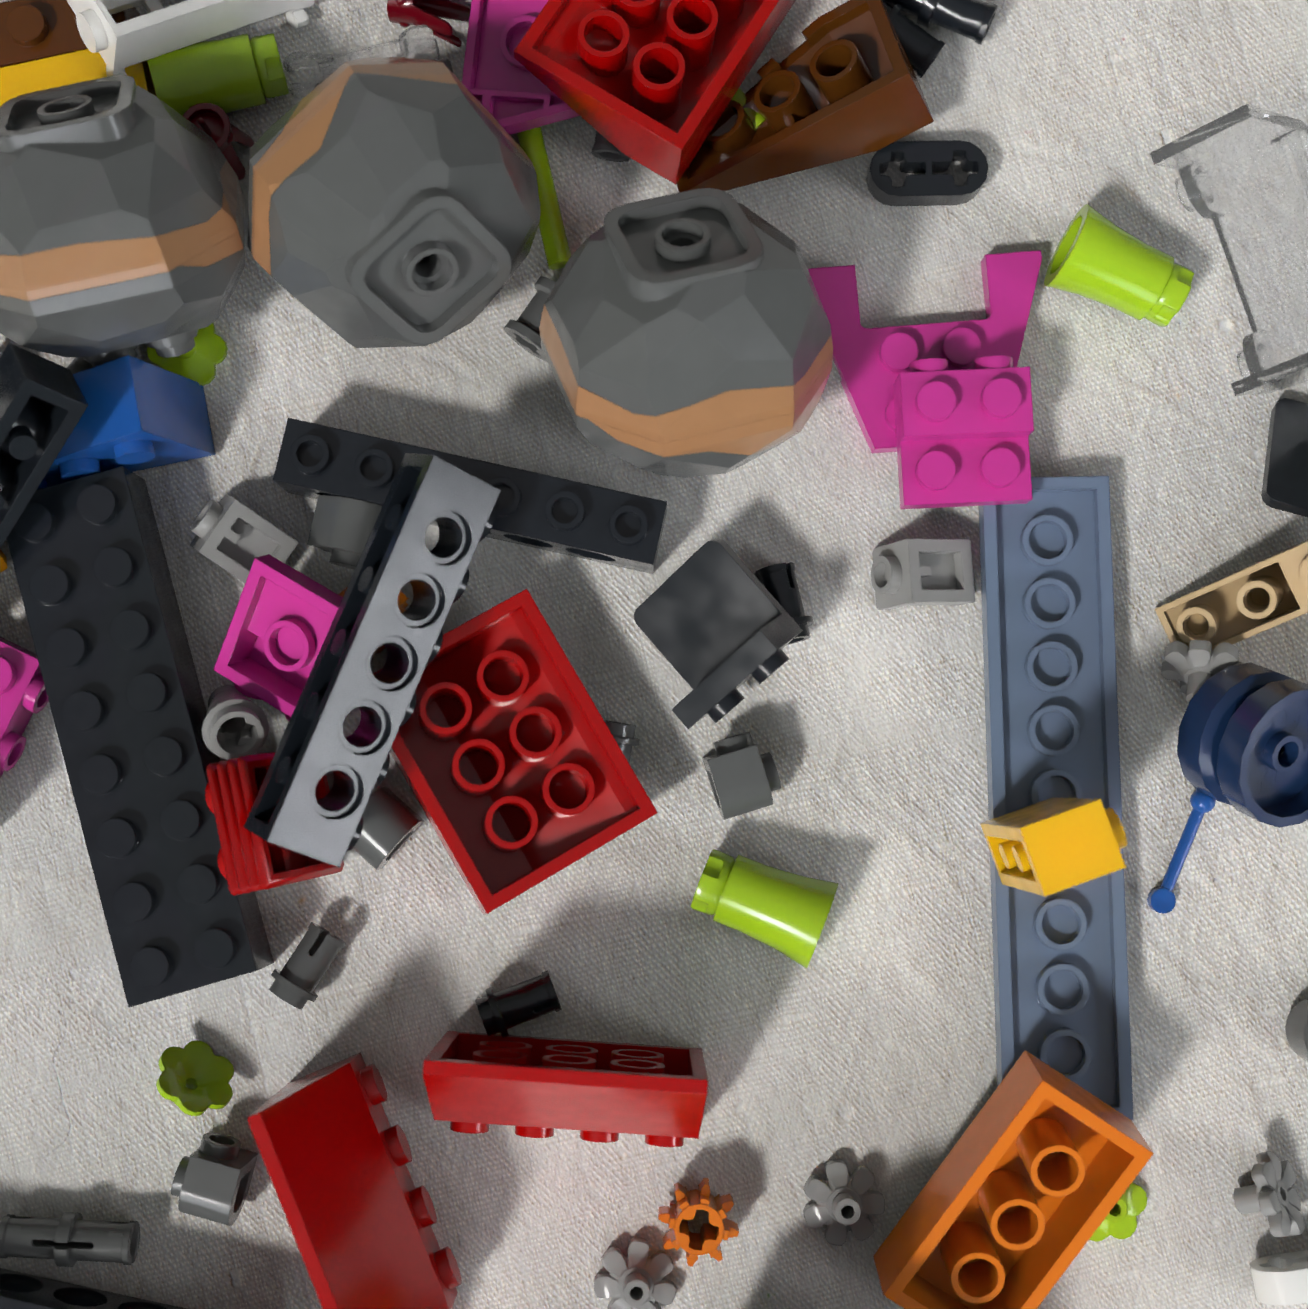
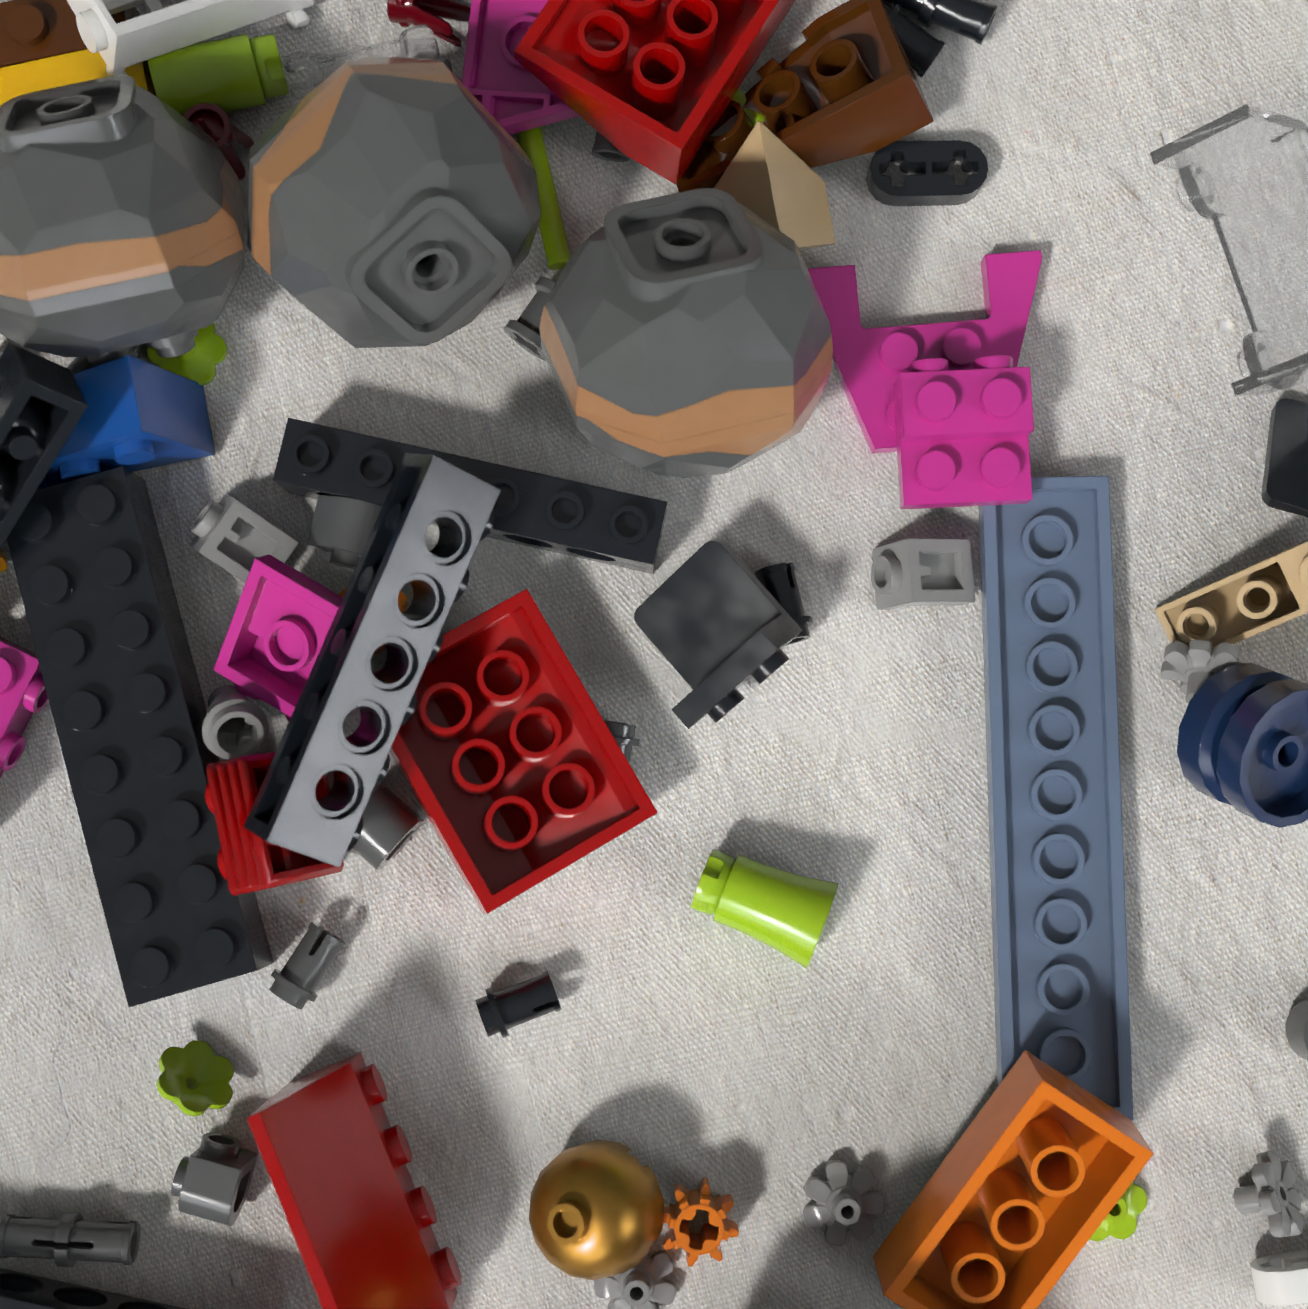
red slope [423,1031,708,1147] -> none
dark grey plate [702,731,781,820] -> none
yellow brick [980,797,1127,897] -> none
lime plant [1044,204,1194,327] -> none
blue hinge [1147,790,1216,914] -> none
none -> pearl gold cylinder [529,1139,664,1280]
none -> tan slope [714,120,836,251]

